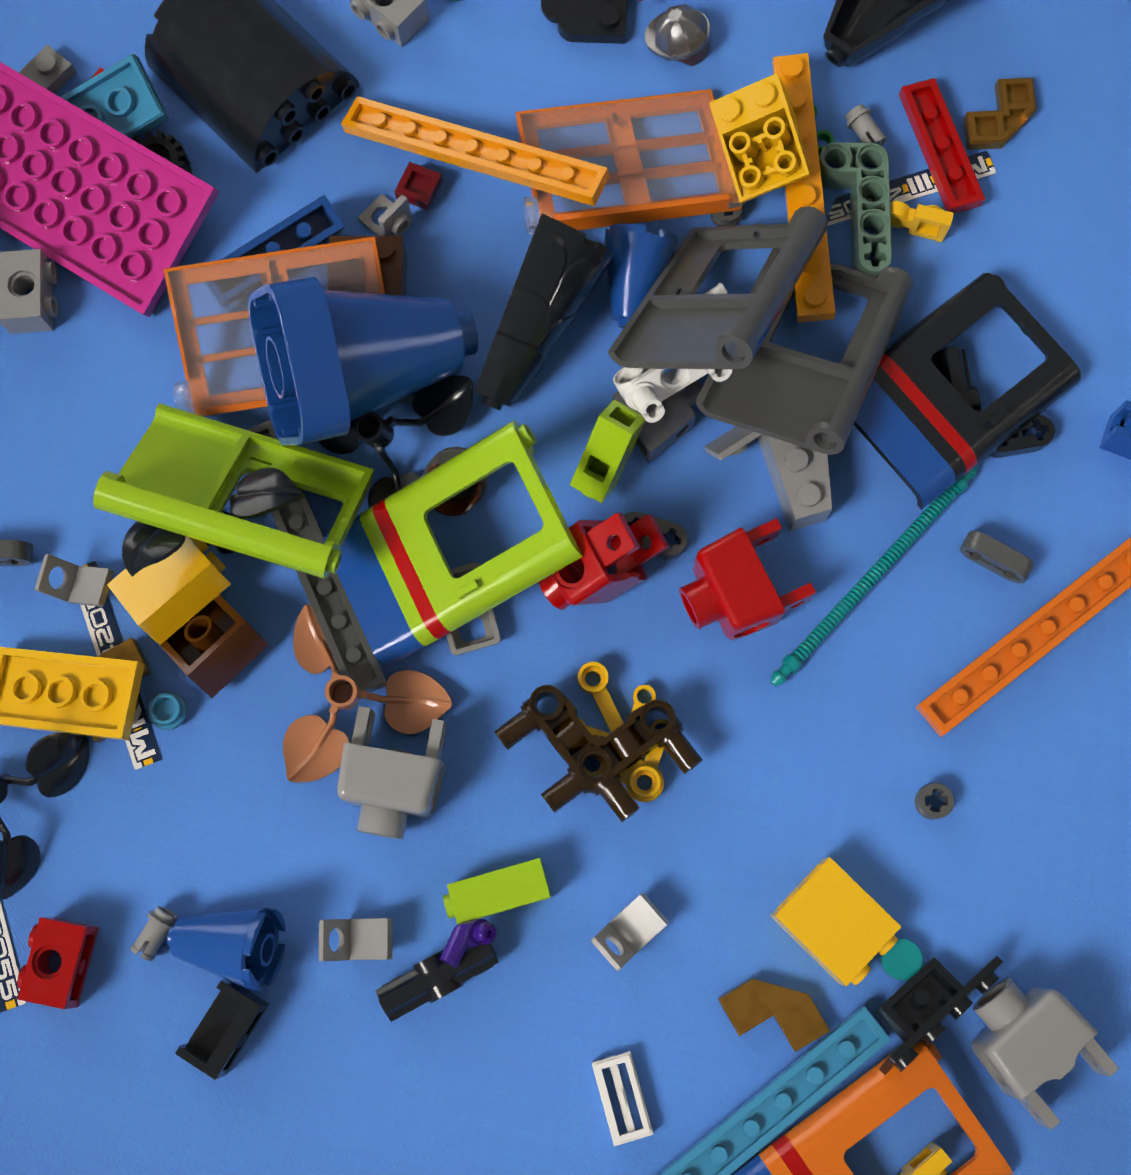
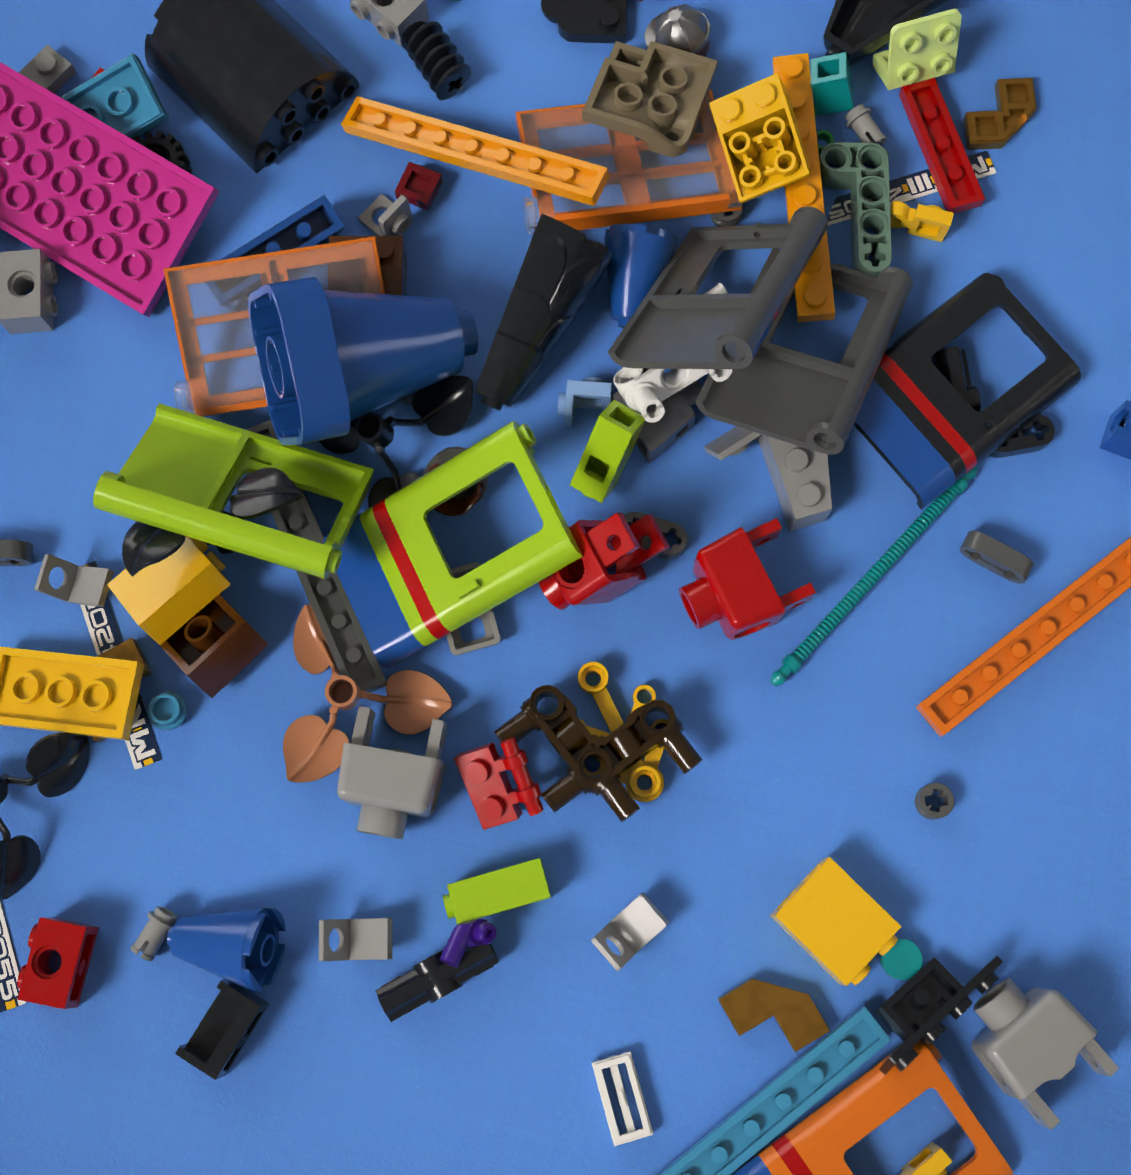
none -> black piece [400,21,471,101]
none -> red plate [454,737,544,830]
none -> light blue bracket [558,377,612,427]
none -> dark tan slope [582,41,718,157]
none -> teal brick [811,52,854,116]
none -> yellowish green bracket [873,9,962,91]

